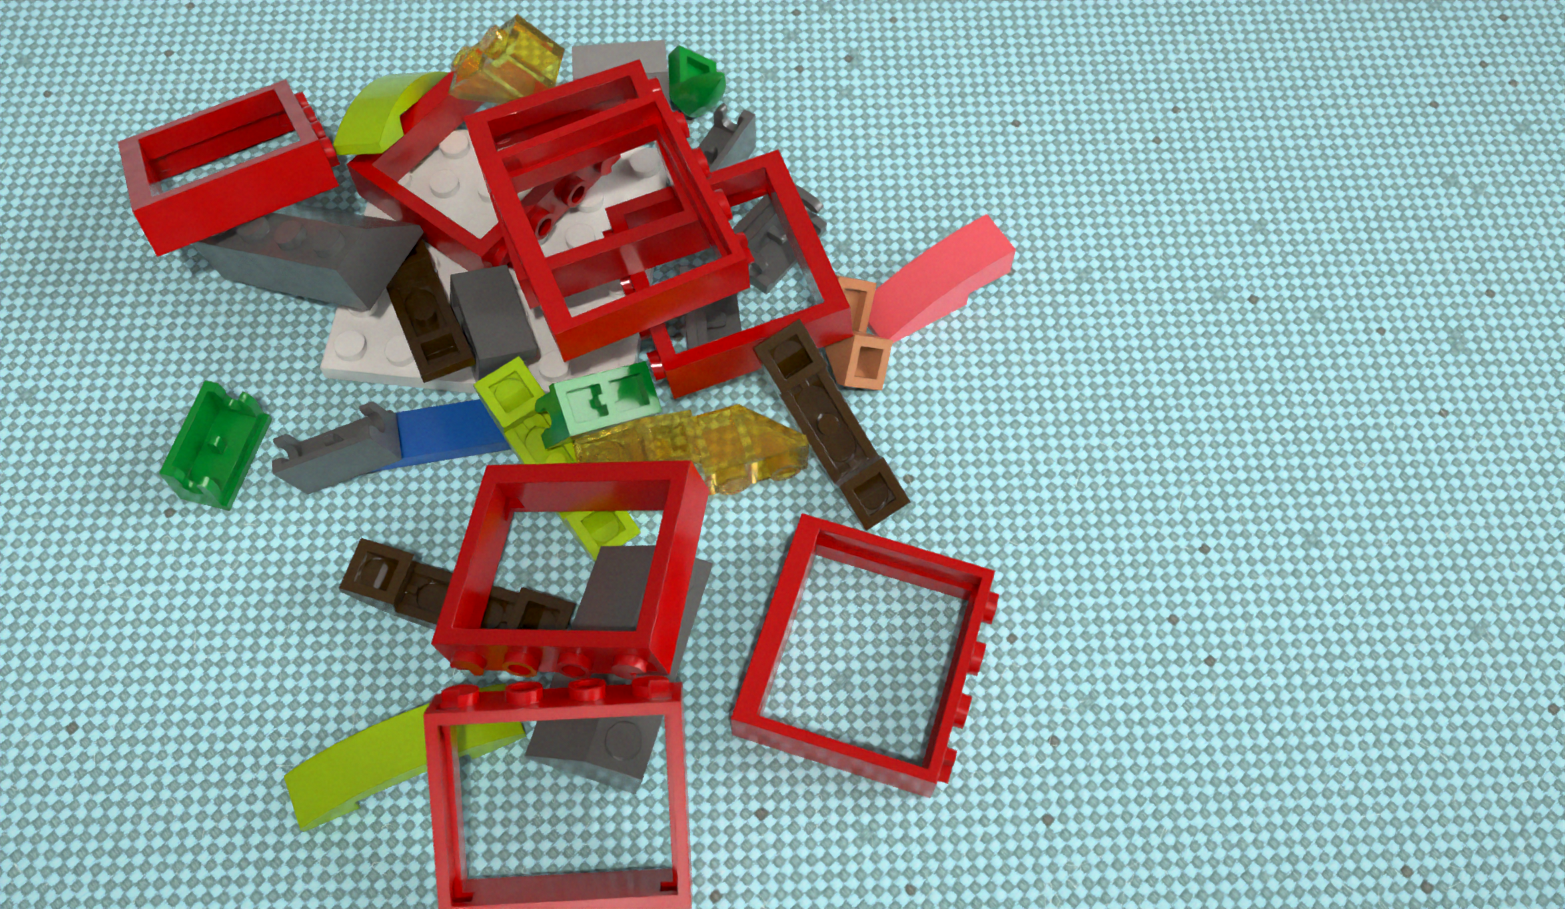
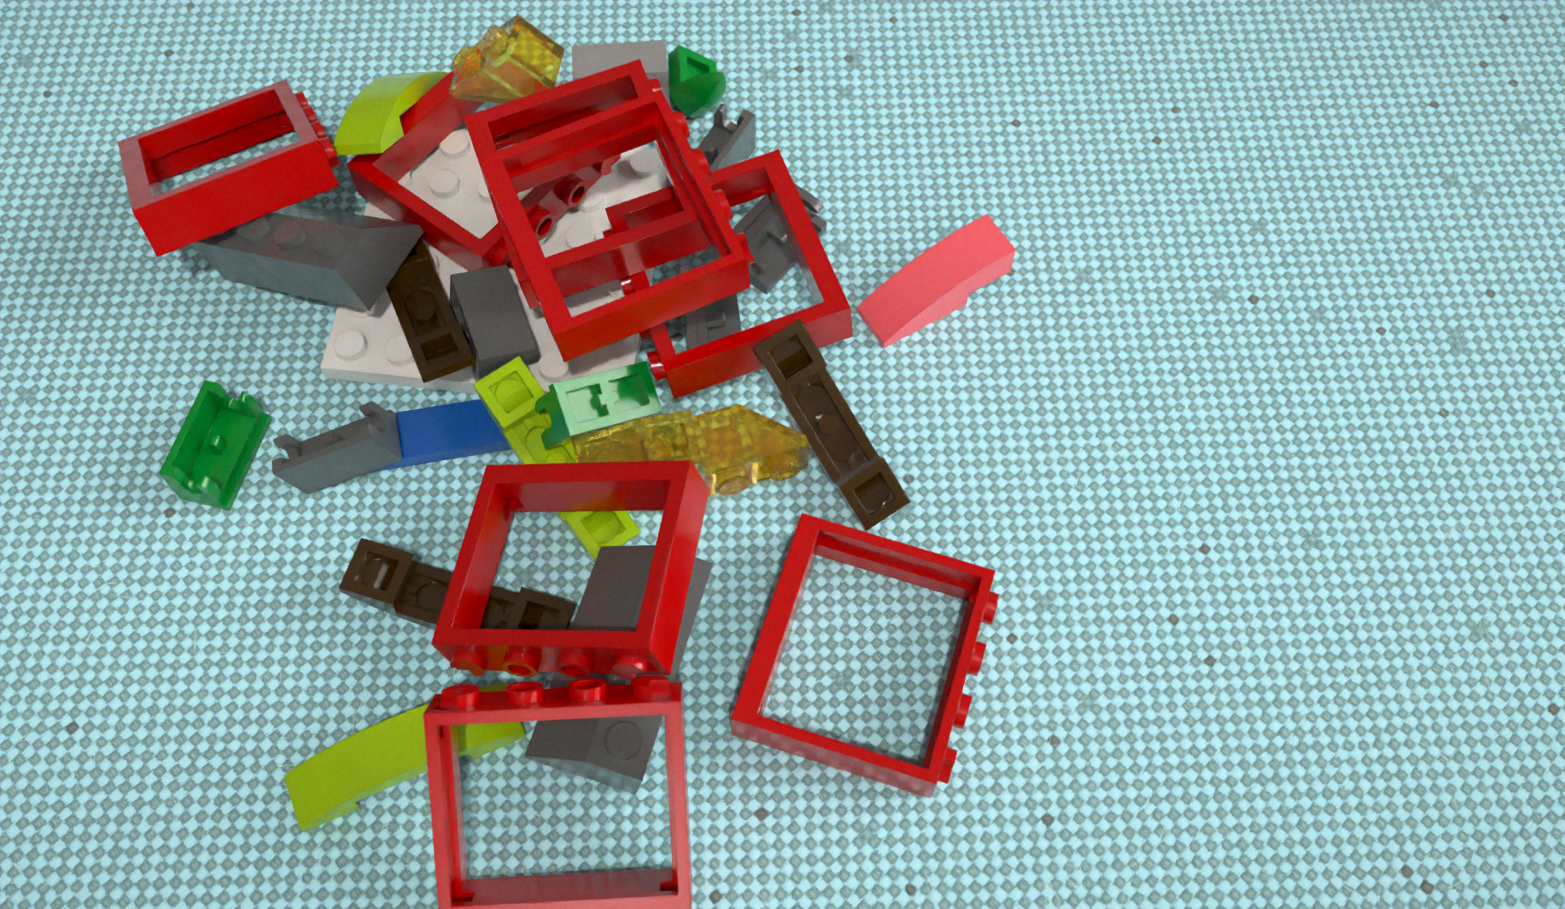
nougat slope [824,275,893,391] -> none

